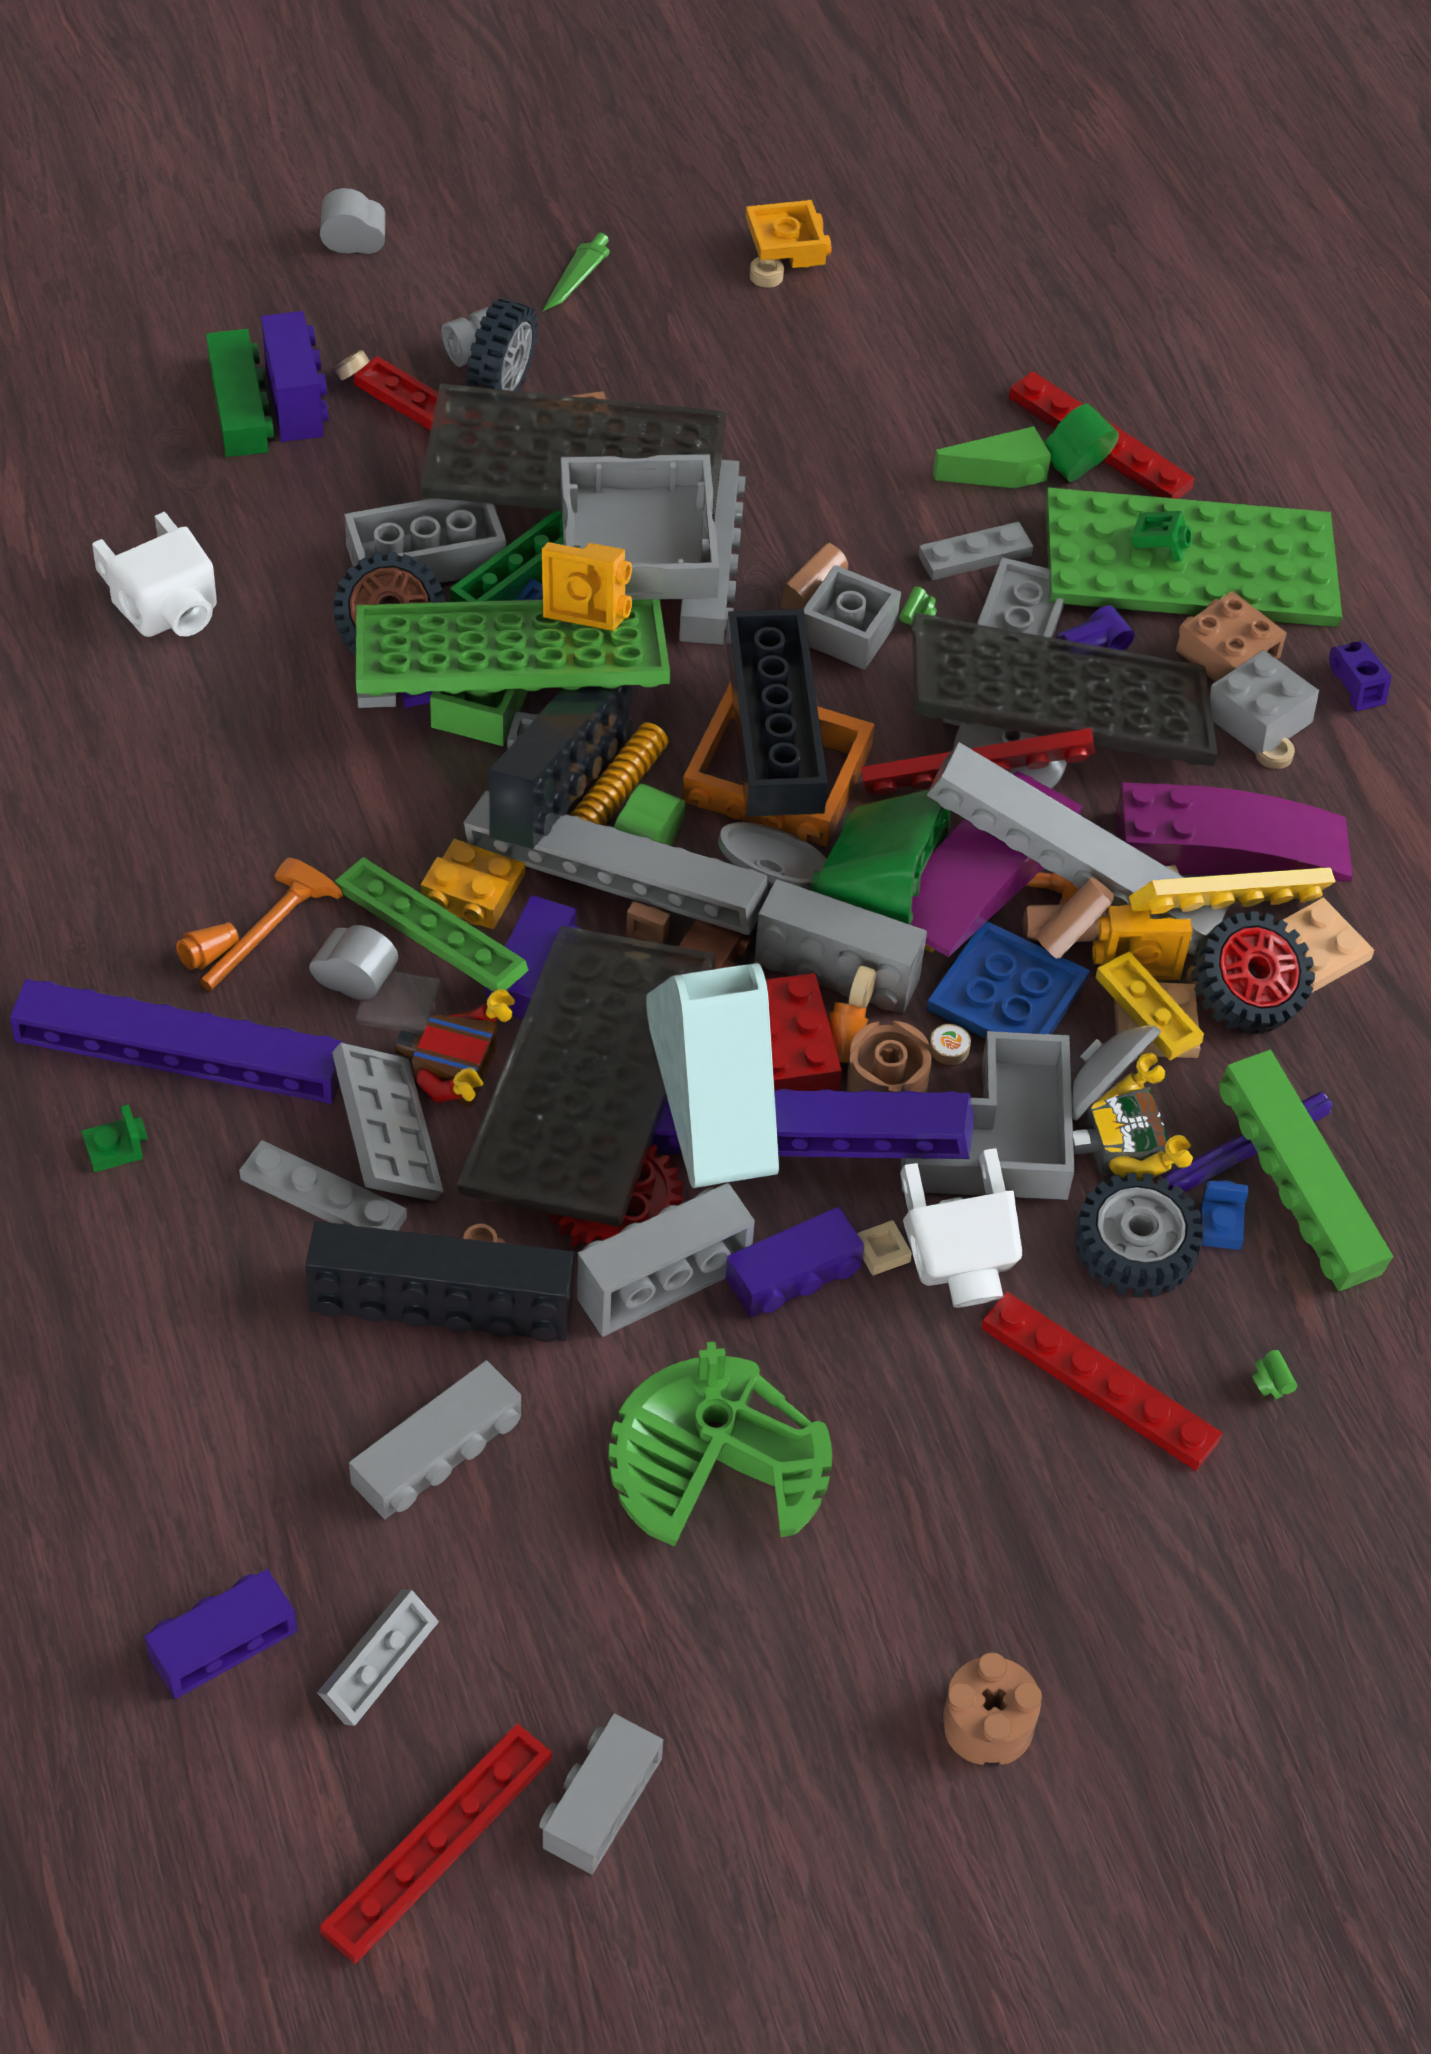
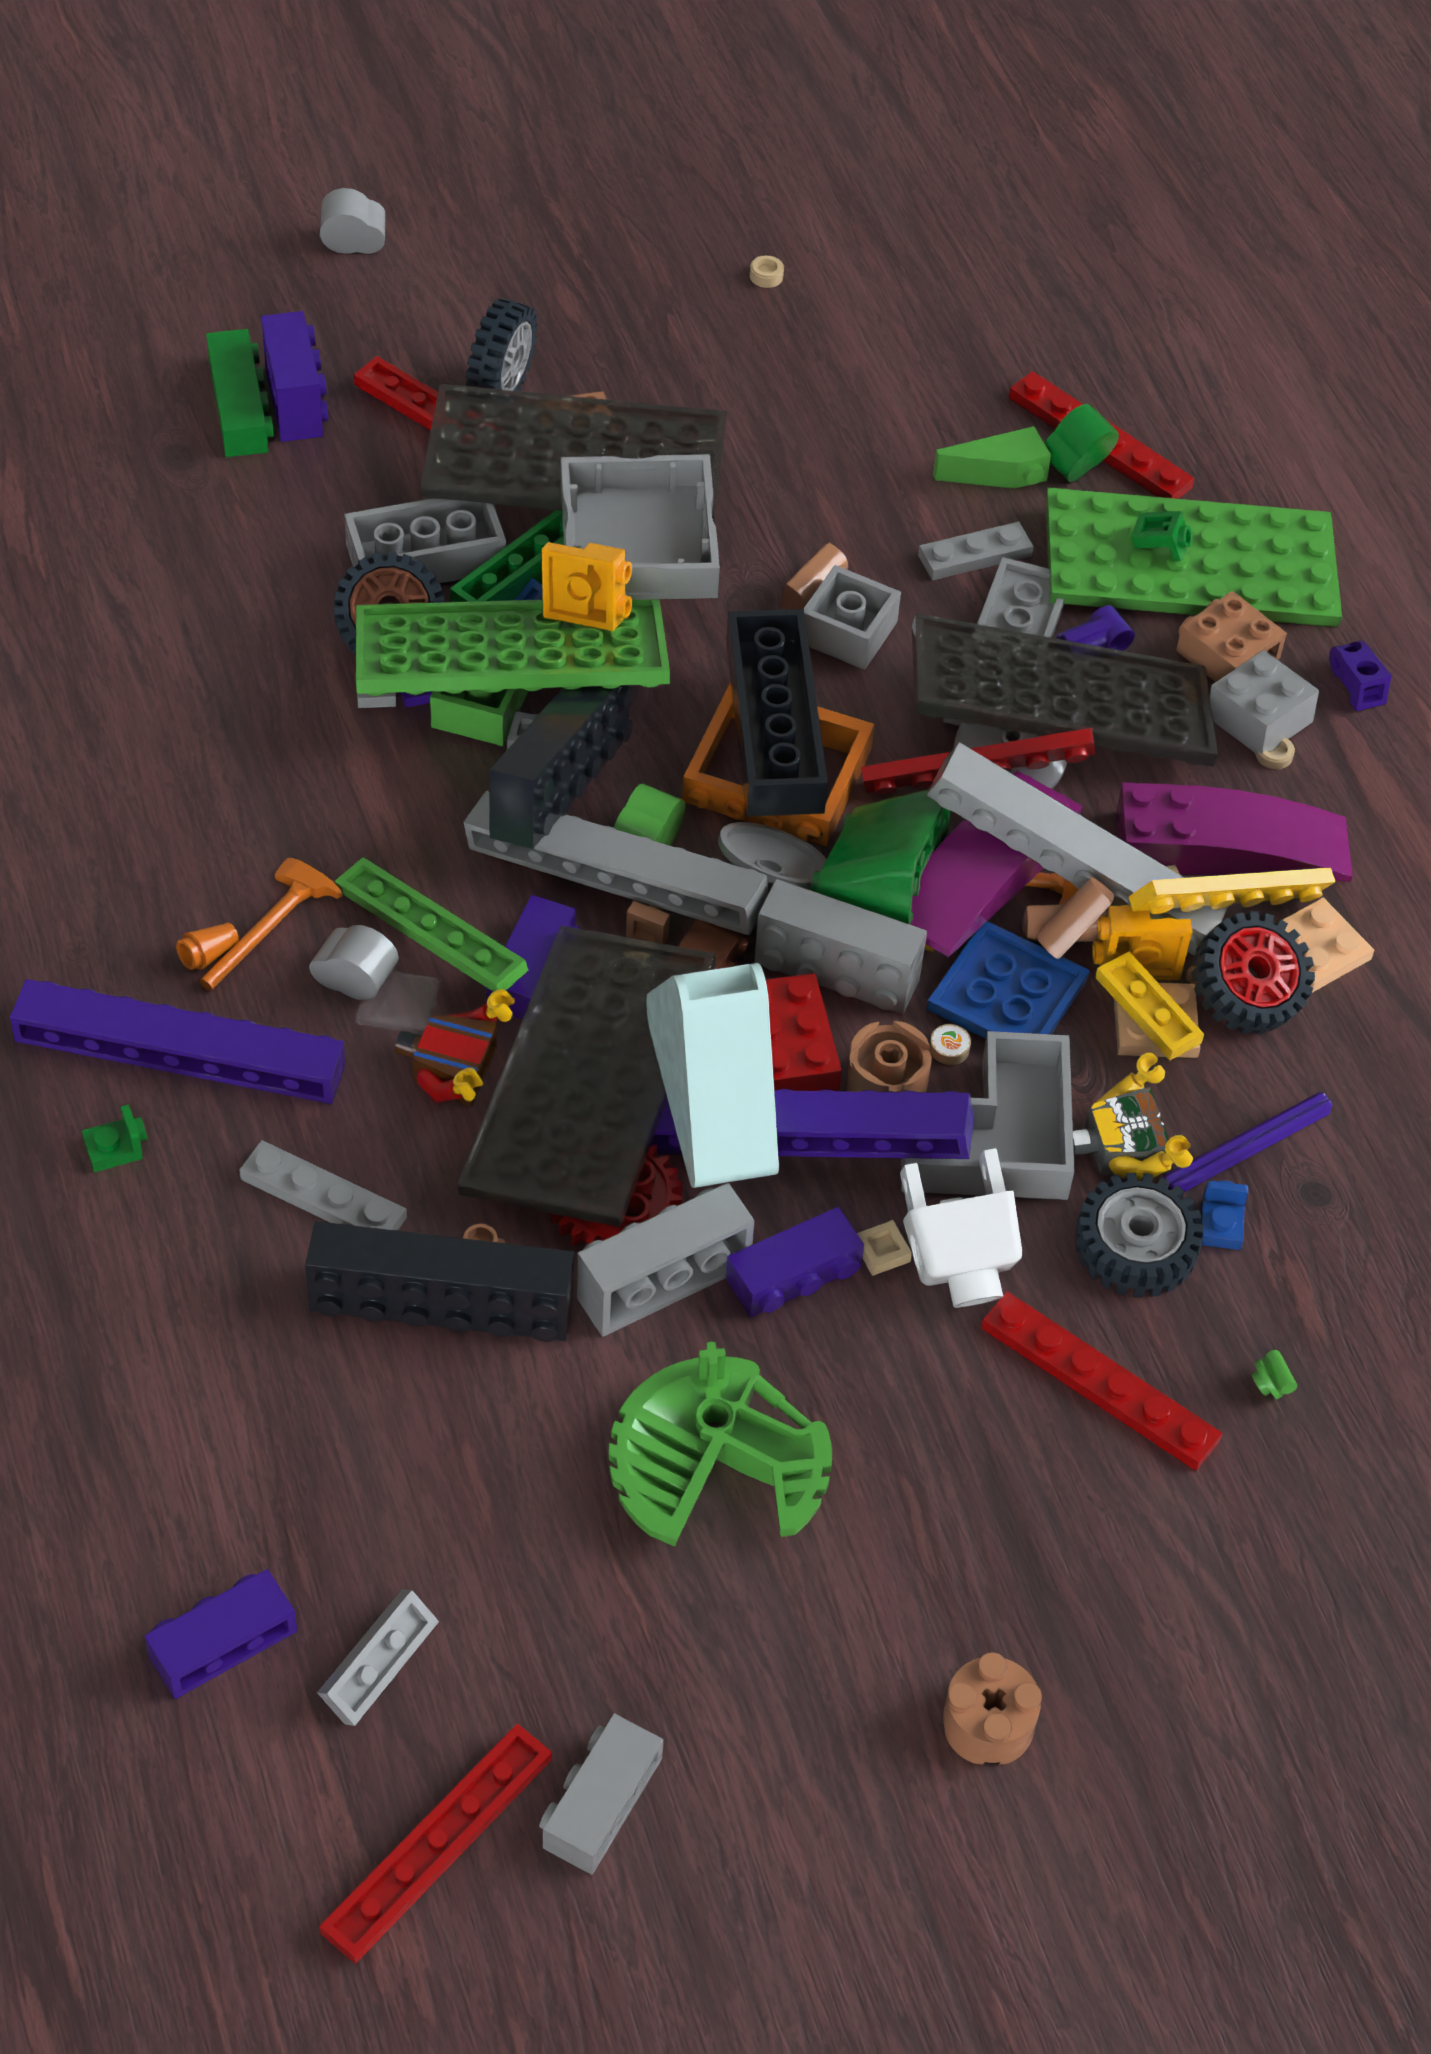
white piece [92,512,217,637] -> none
light grey plate [332,1043,444,1201] -> none
tan tile [334,350,370,381] -> none
light grey brick [349,1360,521,1520] -> none
light orange plate [420,839,526,930] -> none
light grey wheel [441,307,489,367] -> none
bright green bar [542,233,610,312] -> none
light orange piece [570,722,669,826] -> none
light grey brick [679,459,746,645] -> none
light orange plate [745,200,831,268] -> none
orange cone [829,1003,869,1064] -> none
tan tile [849,965,877,1008] -> none
bright green plate [899,586,937,629] -> none
light grey dish [1071,1025,1162,1121] -> none
bright green brick [1218,1049,1393,1292] -> none

